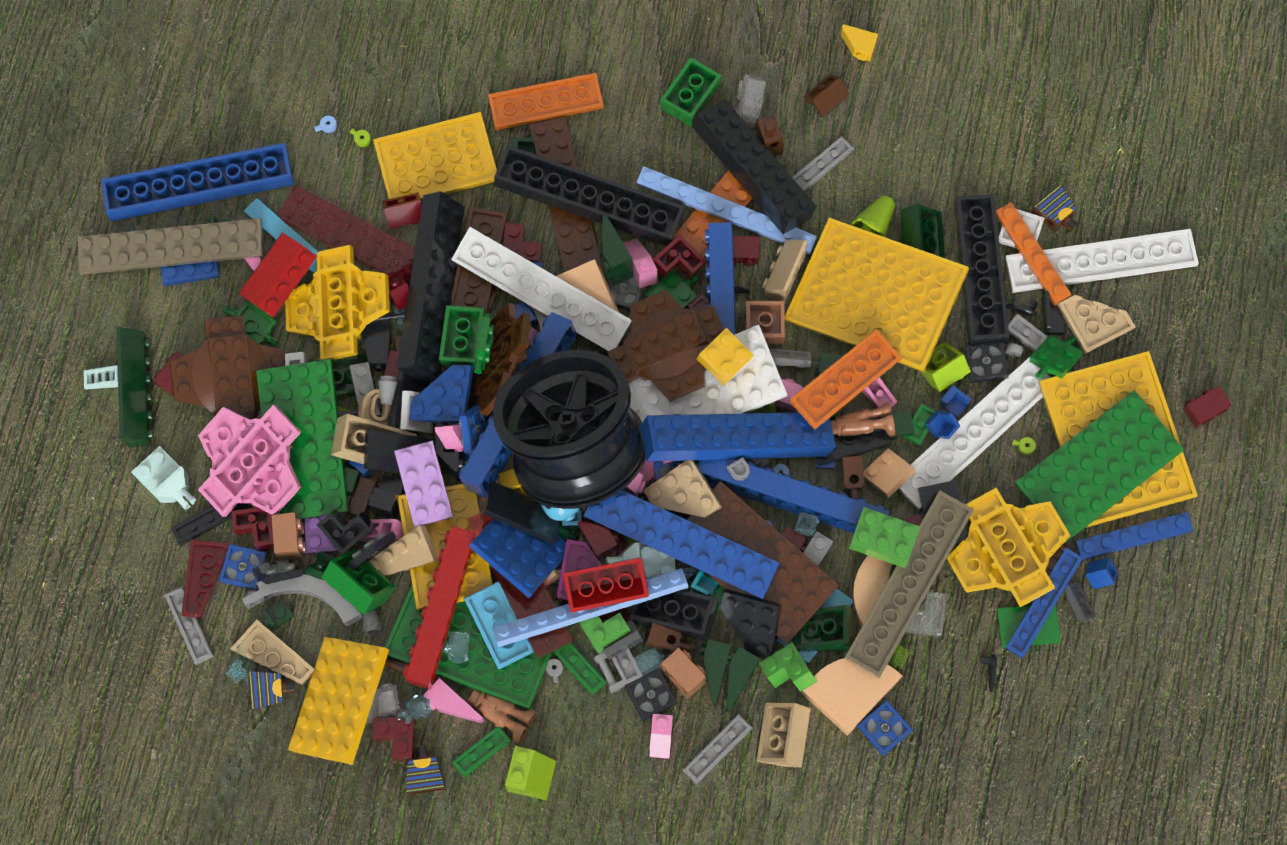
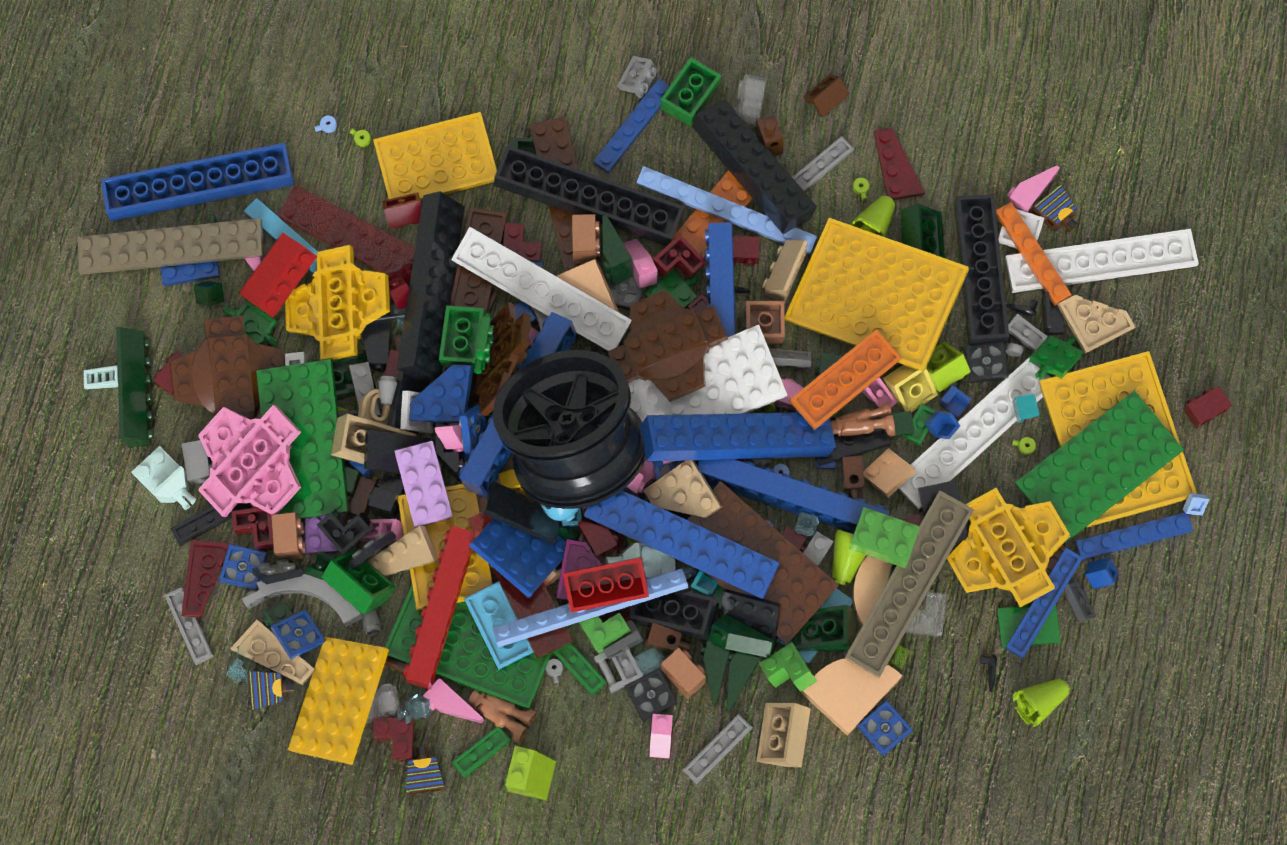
clear light blue brick [444,632,470,663] -> none
orange plate [488,73,604,130] -> none
yellow brick [697,328,754,386] -> none
light grey tile [726,457,750,481] -> none
yellow slope [841,24,878,61] -> none
none -> light grey brick [182,440,212,485]
none -> dark green panel [194,281,225,306]
none -> blue piece [271,609,325,660]
none -> nougat brick [572,214,600,264]
none -> blue plate [593,79,670,174]
none -> light grey bracket [617,56,658,99]
none -> dark green slope [709,614,774,658]
none -> lime cone [832,530,866,585]
none -> lime piece [852,178,870,201]
none -> dark red wing [873,128,925,200]
none -> light yellow slope [883,365,938,413]
none -> bright pink slope [1007,165,1060,212]
none -> teal panel [1012,394,1040,423]
none -> lime cone [1013,678,1070,727]
none -> light blue plate [1183,493,1210,515]

